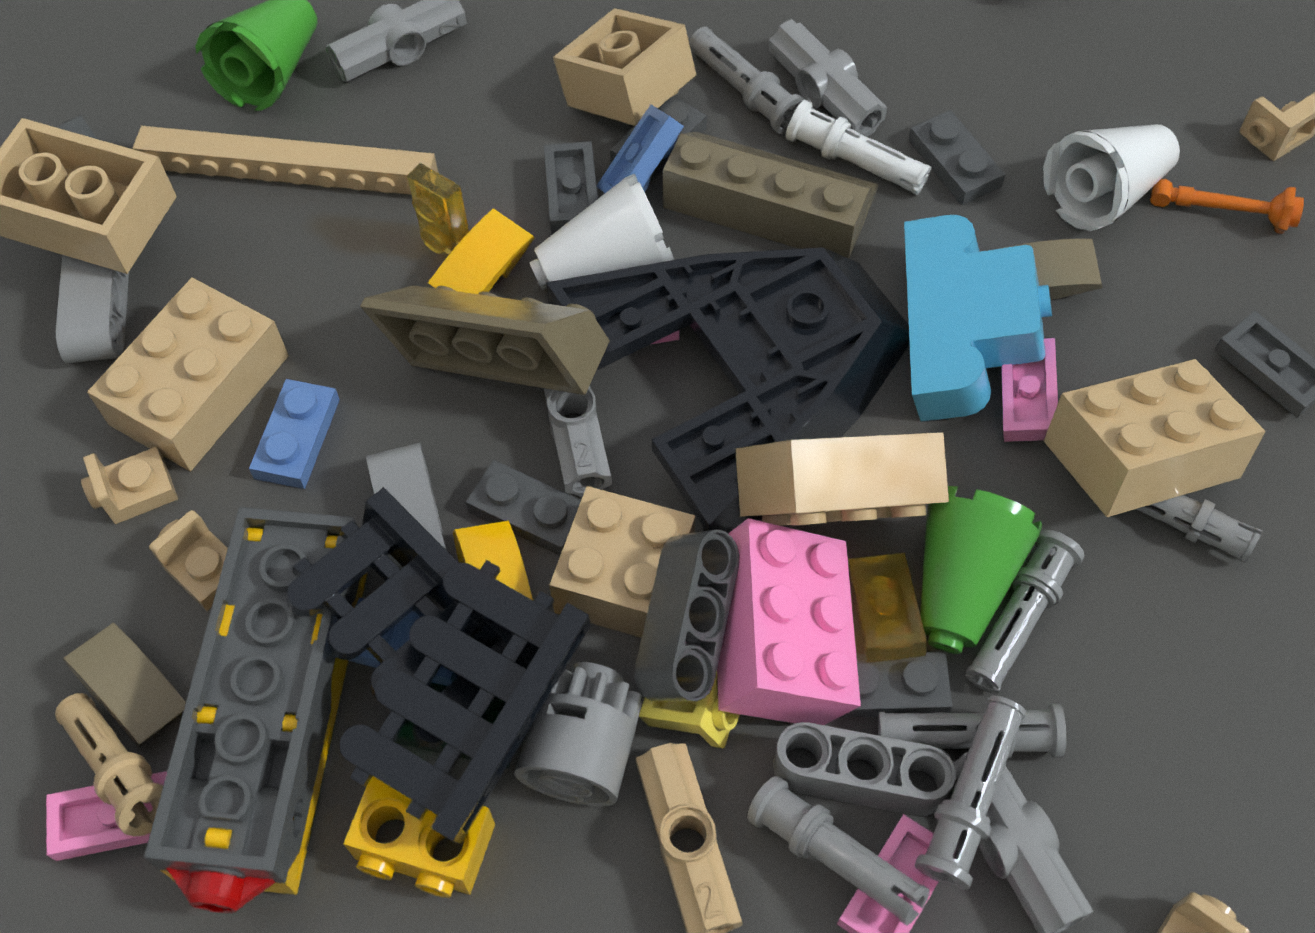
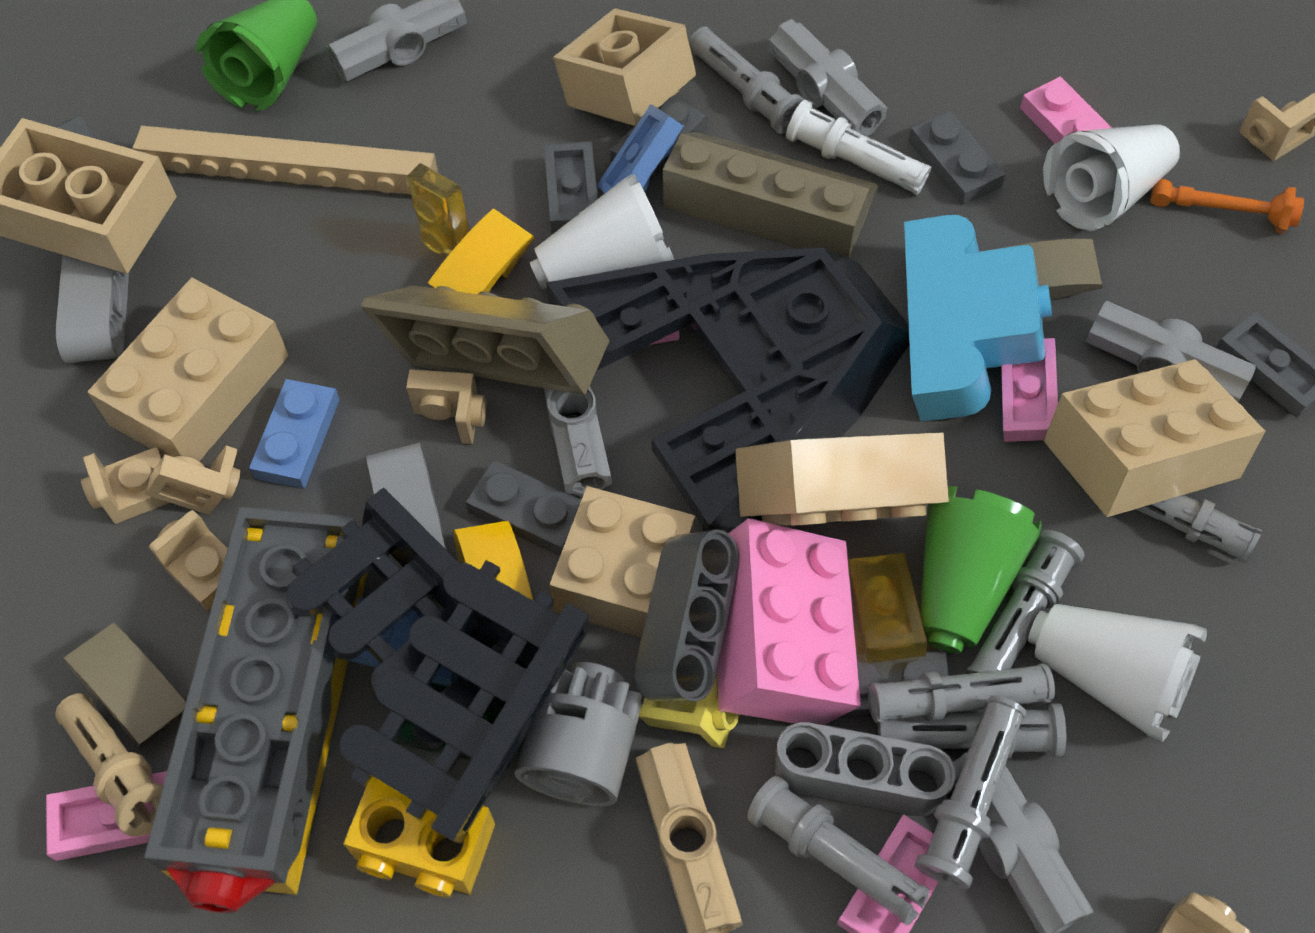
none -> tan bracket [145,445,240,515]
none -> tan bracket [406,369,486,444]
none -> light grey pin [868,663,1055,723]
none -> bright pink plate [1020,76,1112,144]
none -> white cone [1028,604,1207,742]
none -> light grey piece [1085,301,1256,402]

